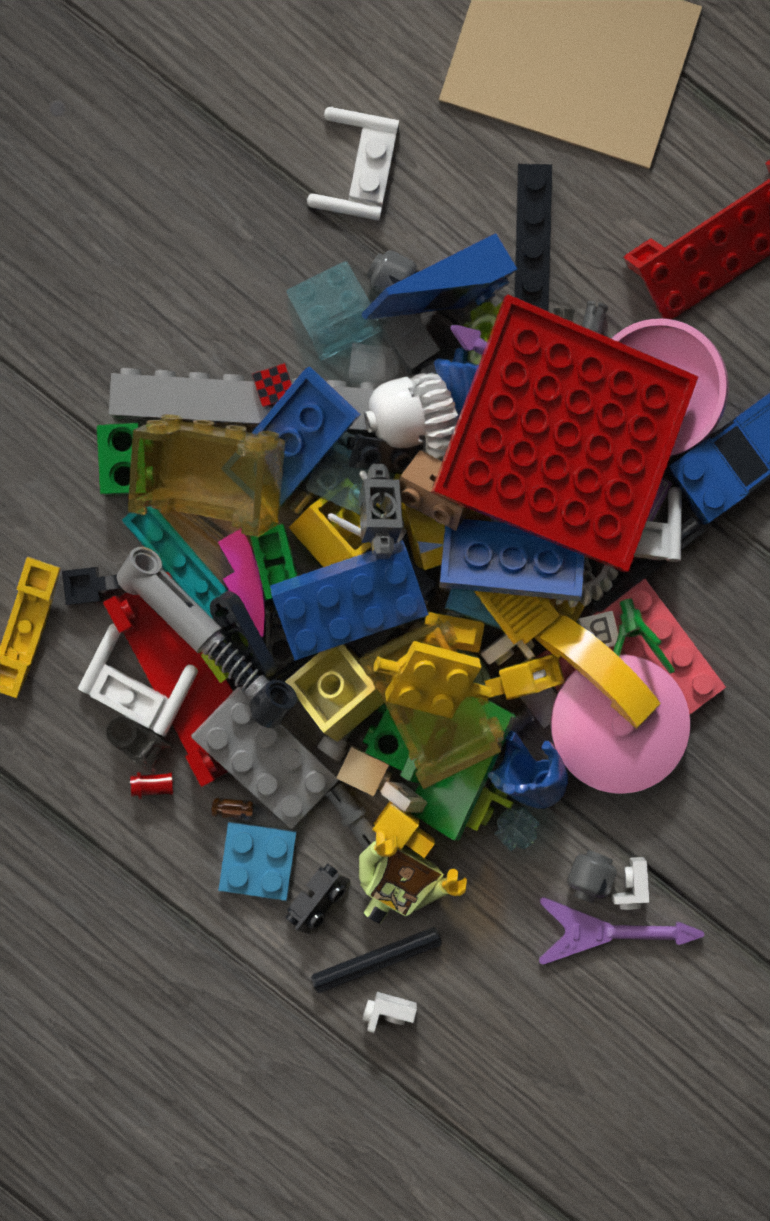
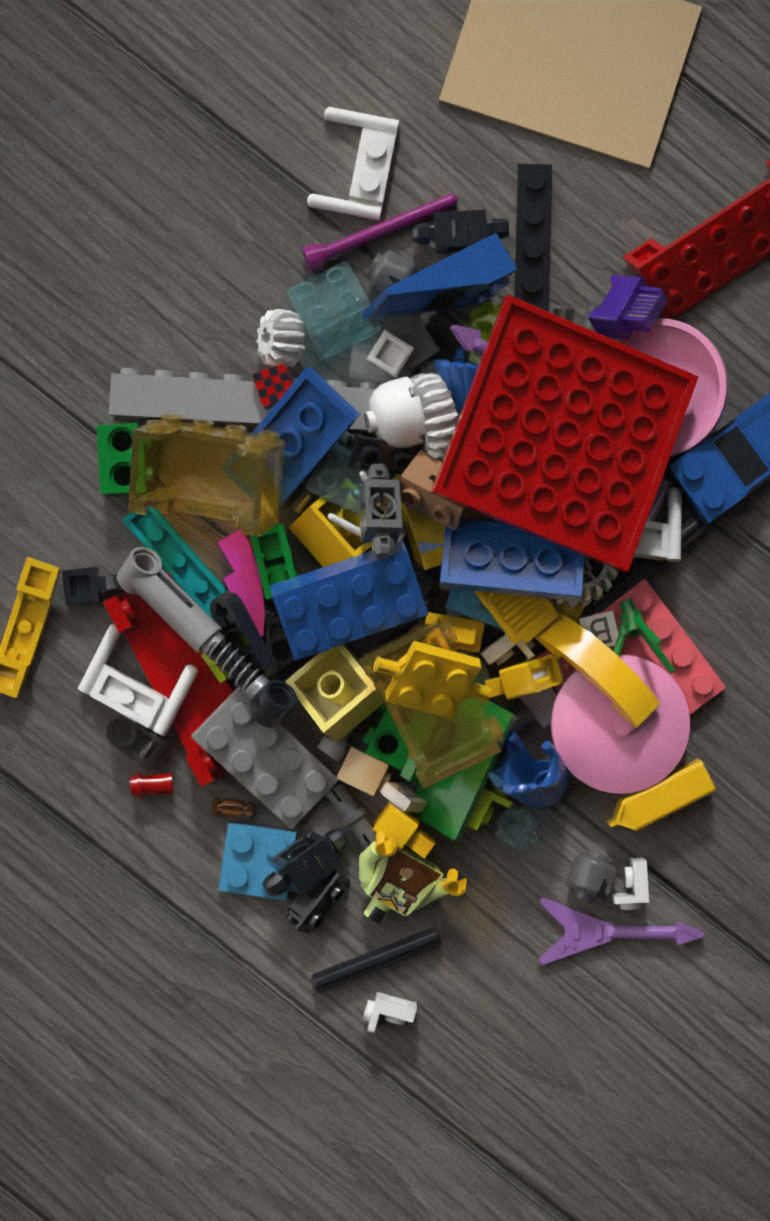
none -> white gear [256,309,306,368]
none -> black piece [262,828,348,897]
none -> magenta piece [301,194,458,274]
none -> white tile [367,330,415,378]
none -> black piece [413,209,509,254]
none -> dark purple piece [588,275,668,340]
none -> yellow piece [606,759,716,831]

